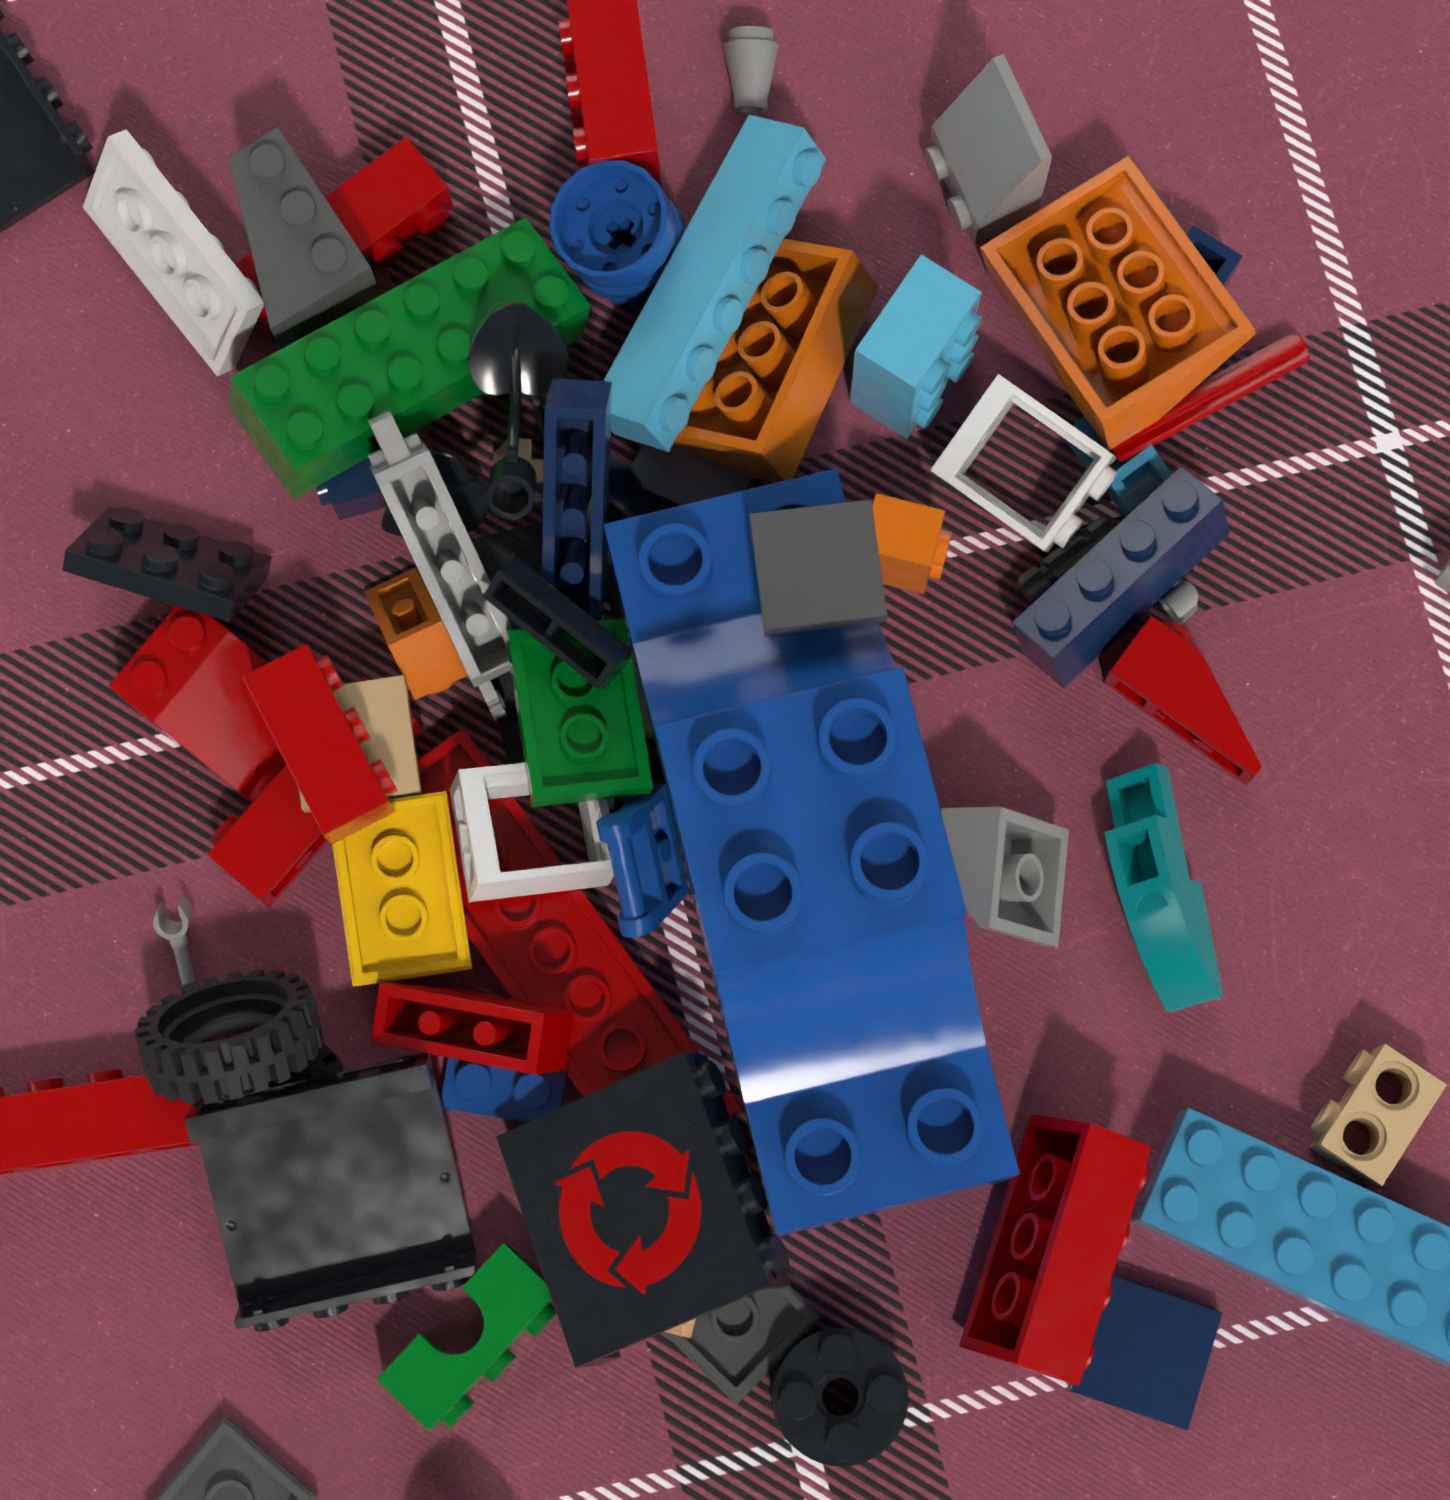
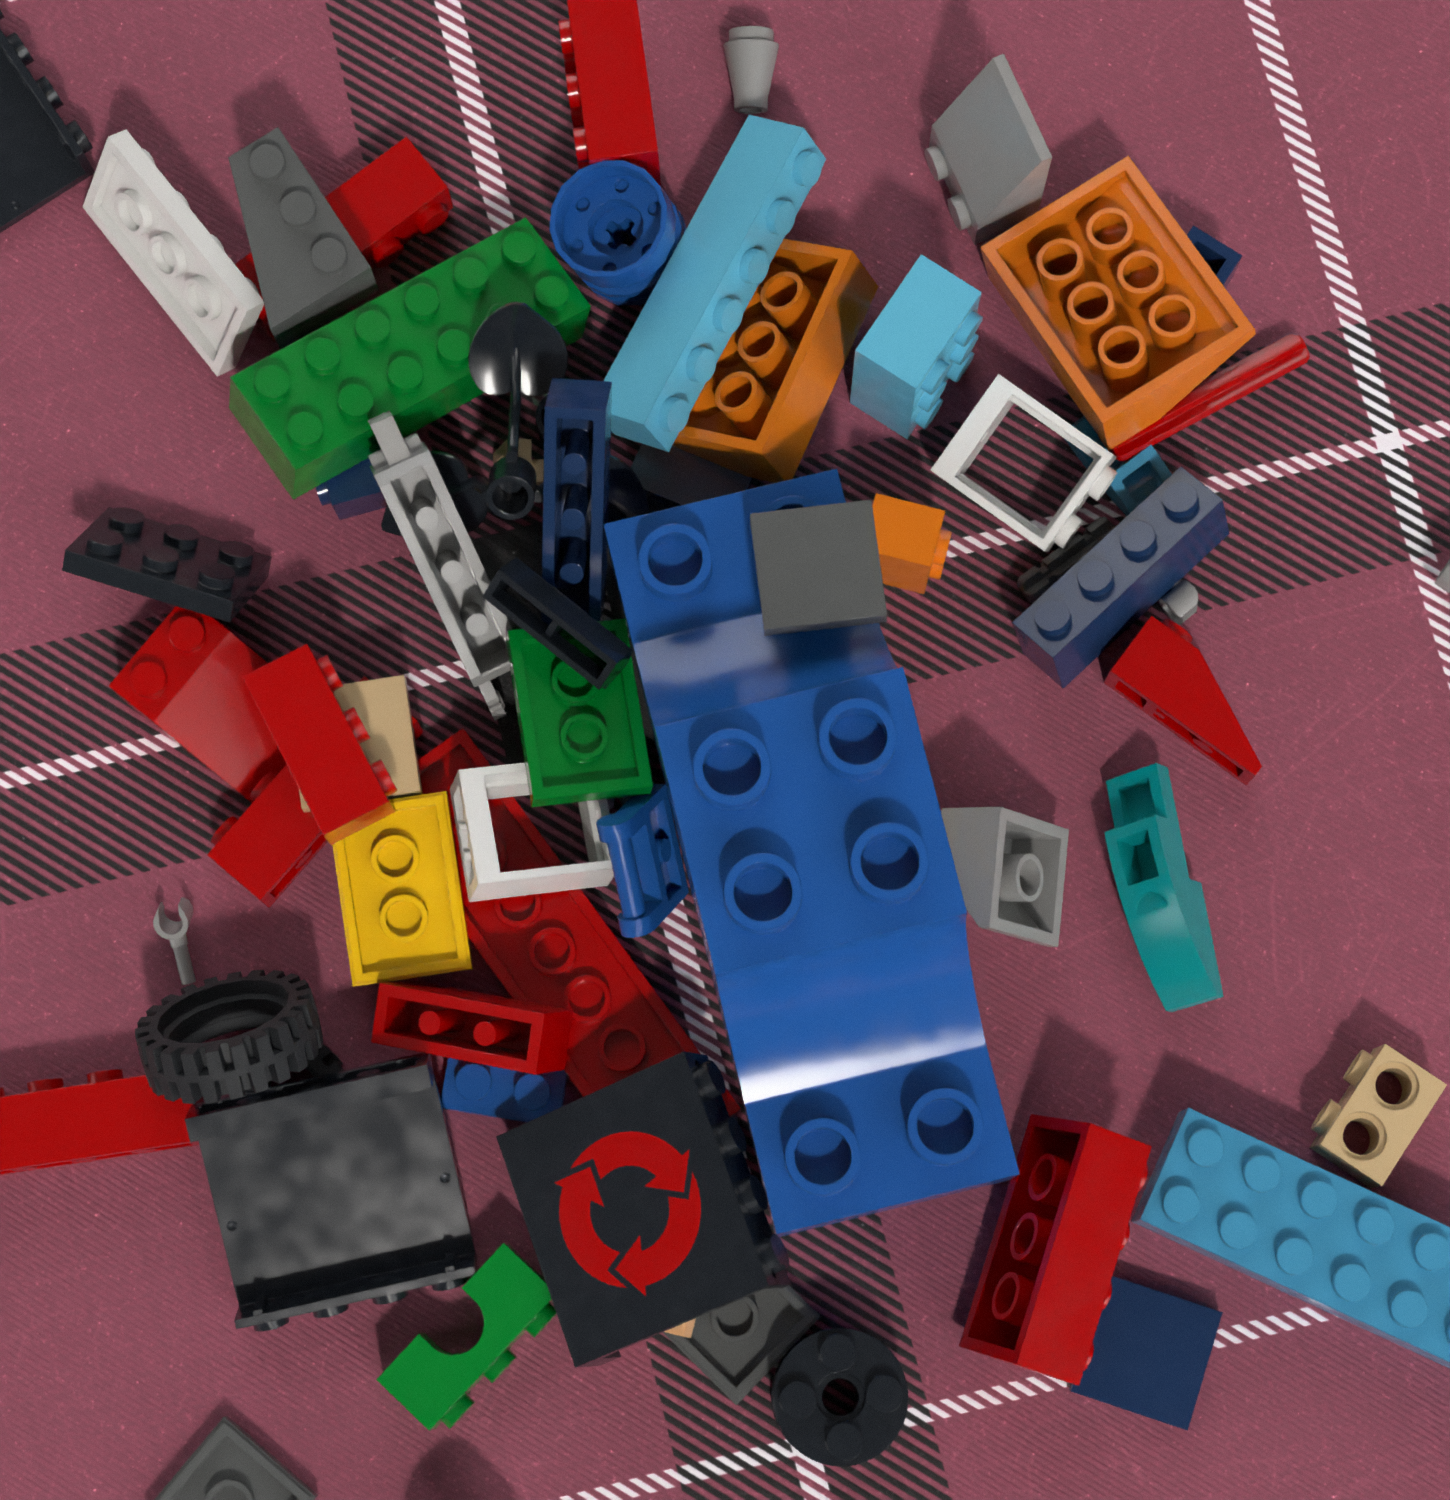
orange slope [364,567,468,700] -> none

